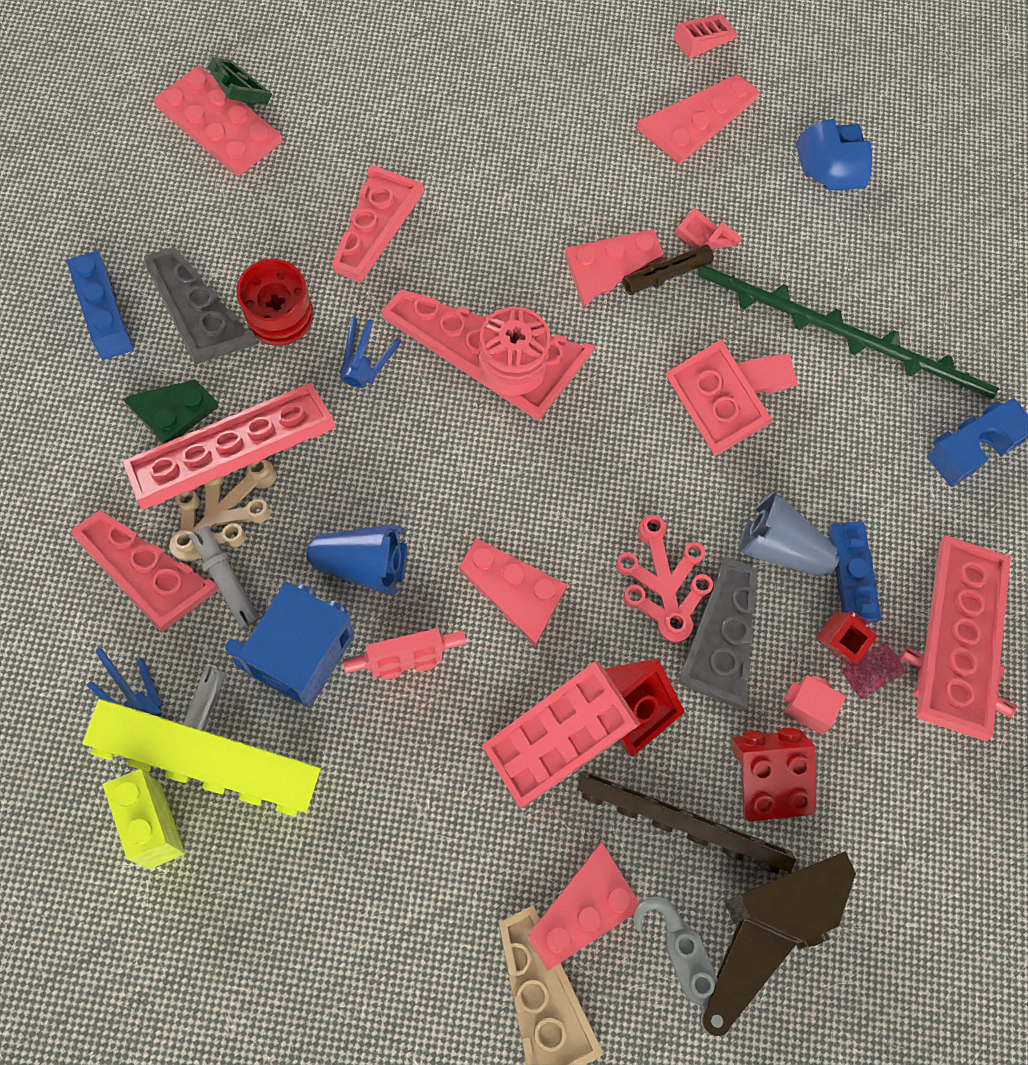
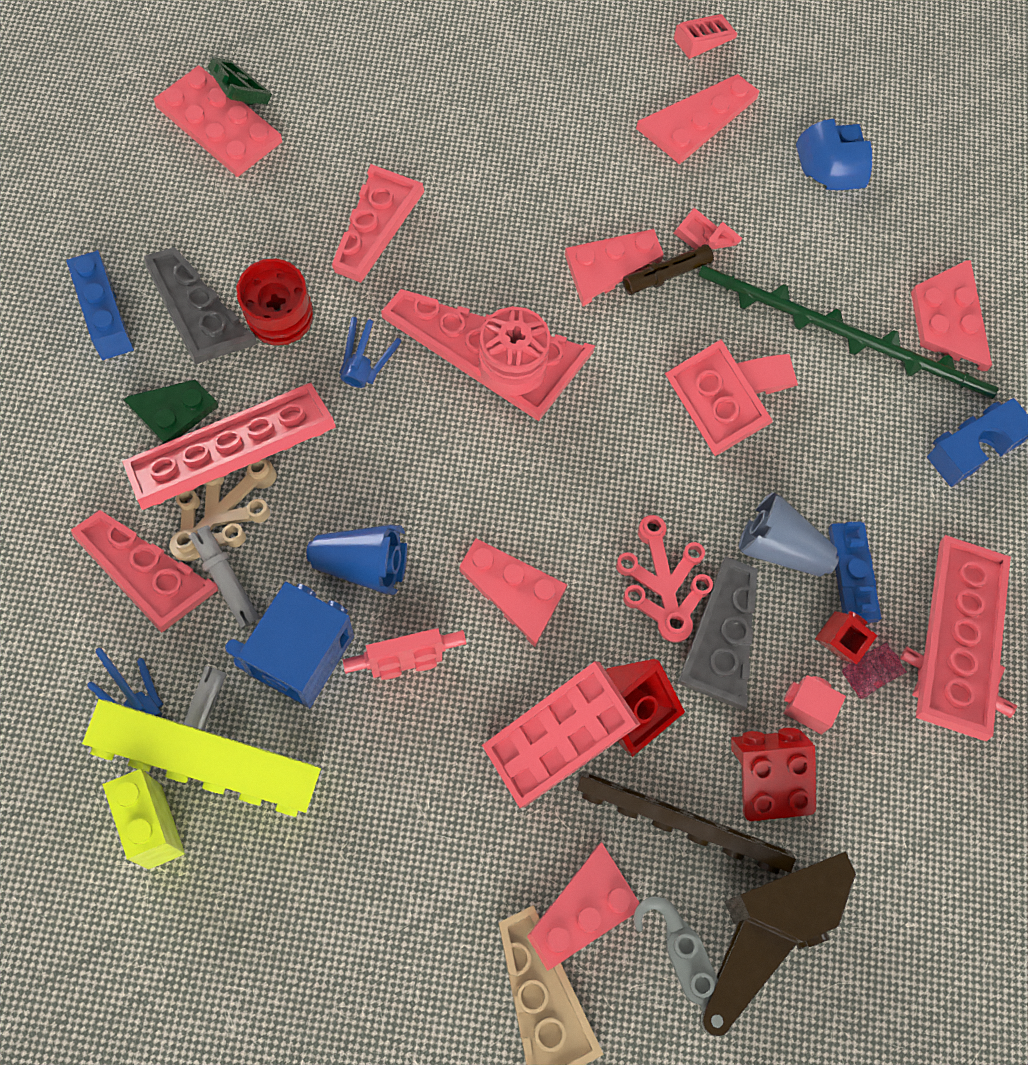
none -> coral wing [911,260,992,371]

